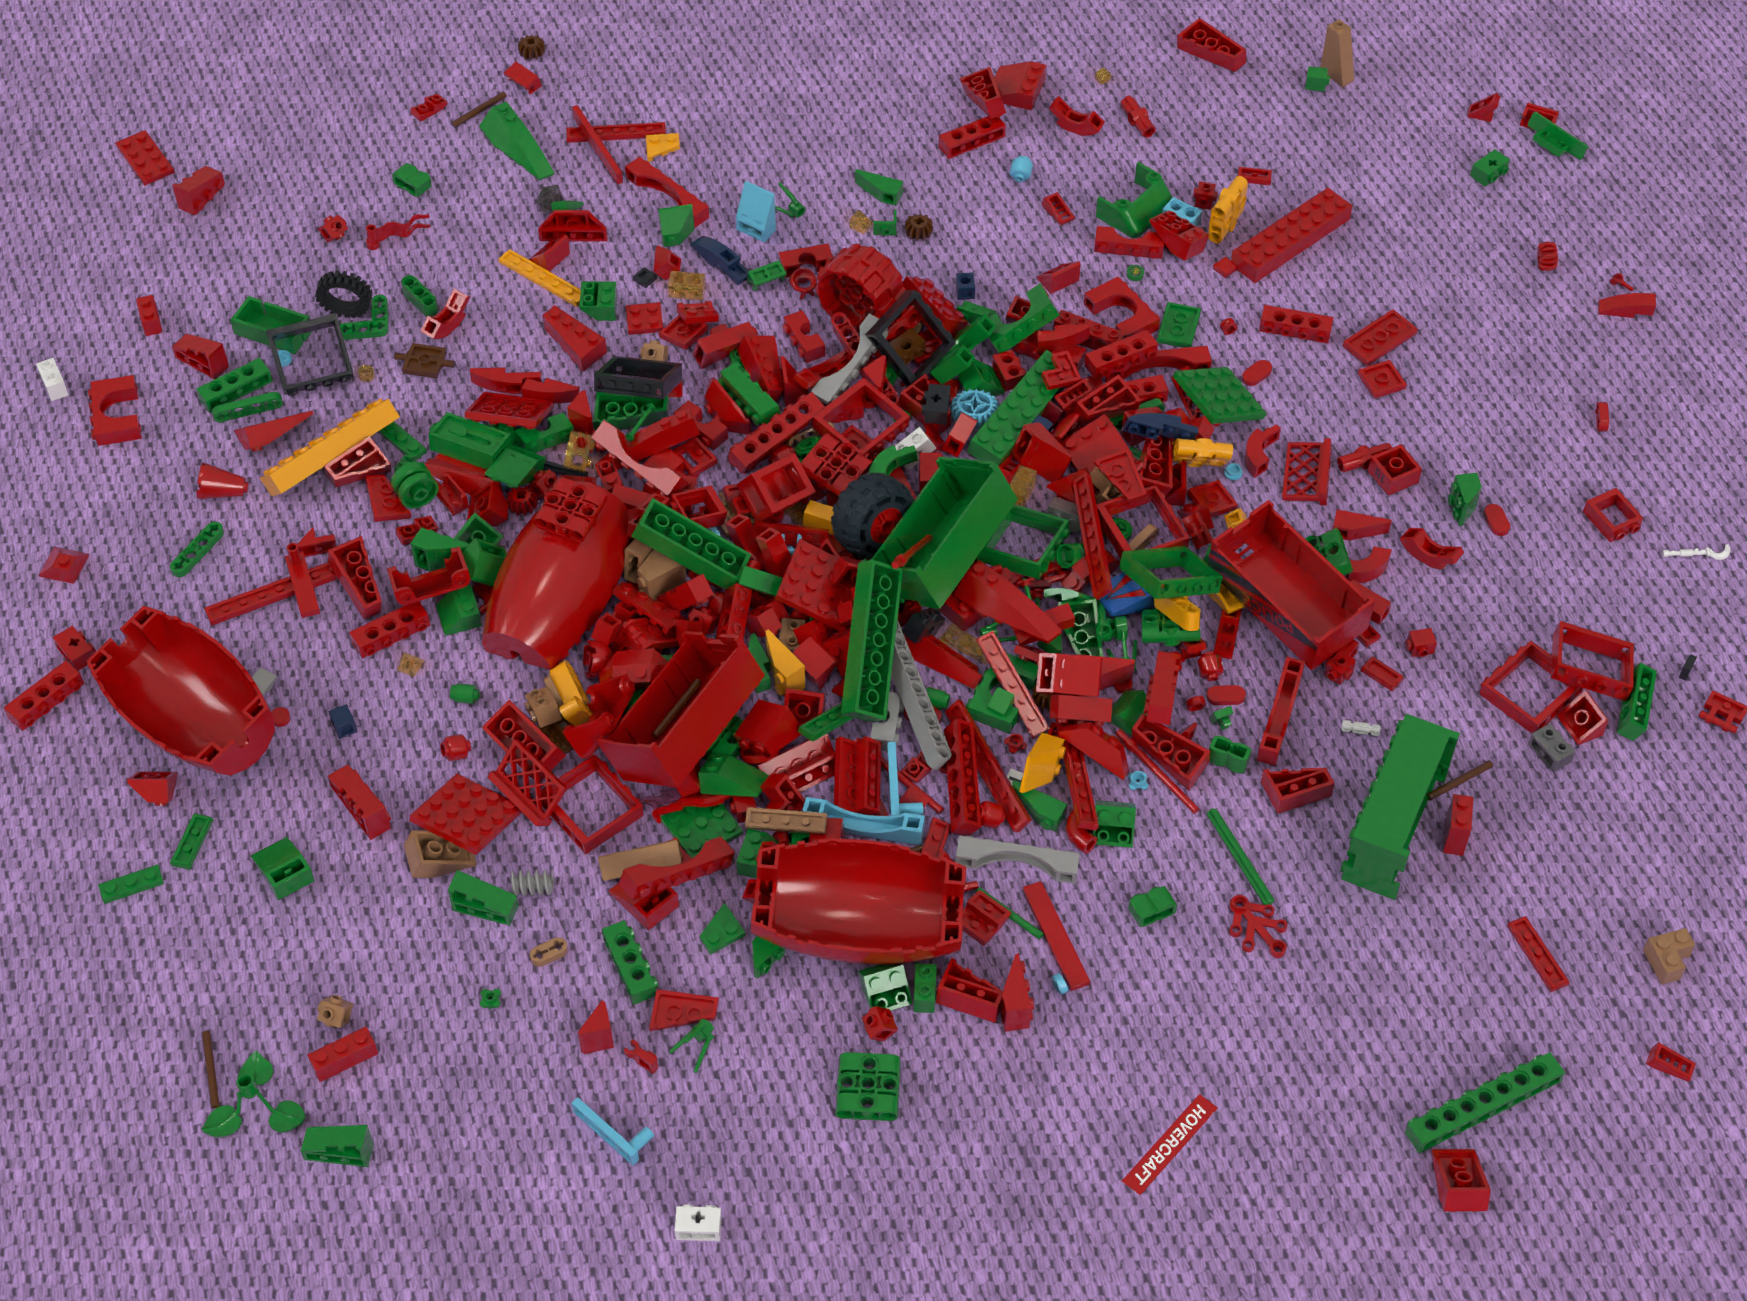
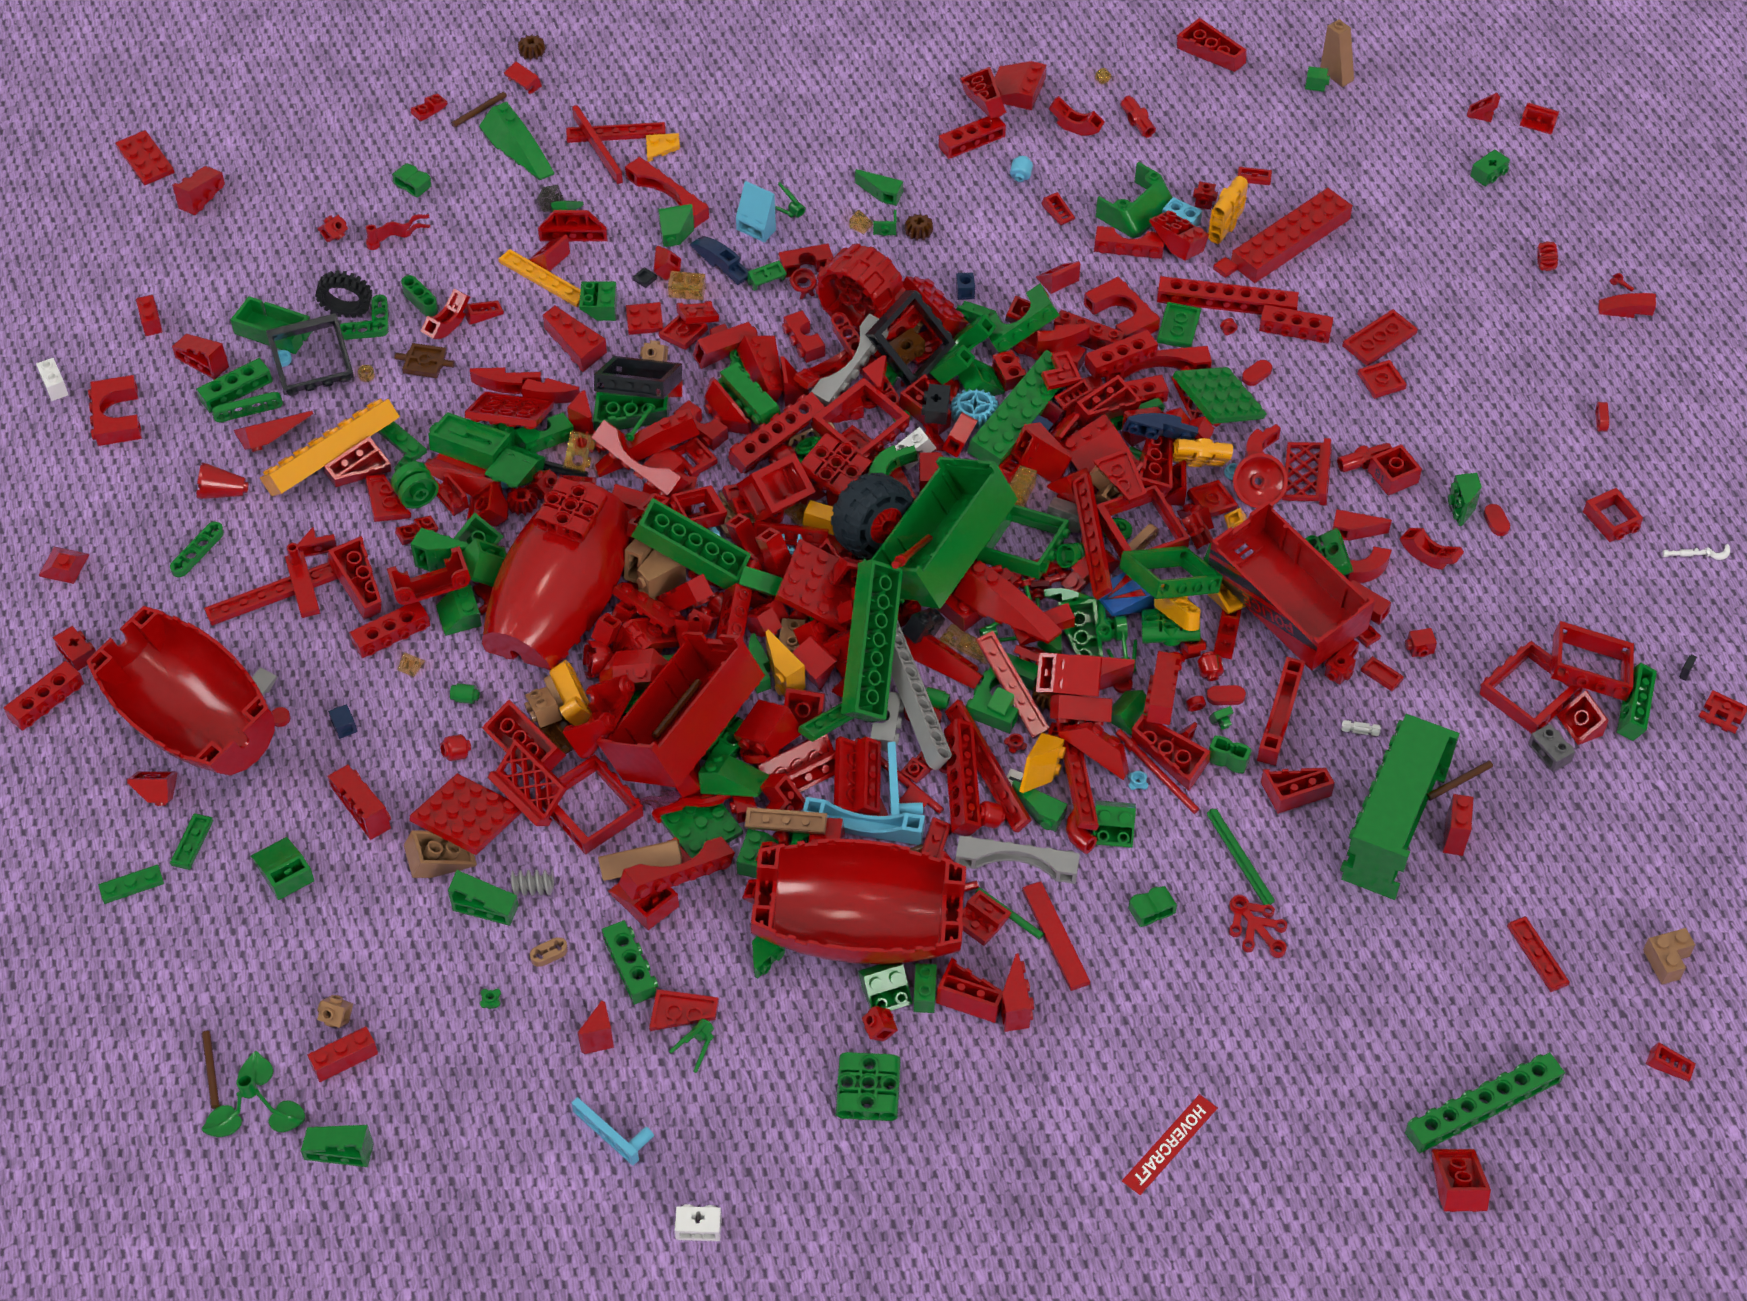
red slope [595,457,624,493] -> none
red plate [624,1040,658,1074] -> none
green wing [699,903,746,955] -> none
medium azure tile [1051,973,1068,995] -> none
green tile [1127,265,1144,281] -> none
green bracket [1528,112,1588,160] -> none
none -> red slope [464,300,504,325]
none -> red brick [1157,276,1299,315]
none -> red dish [1233,453,1288,508]

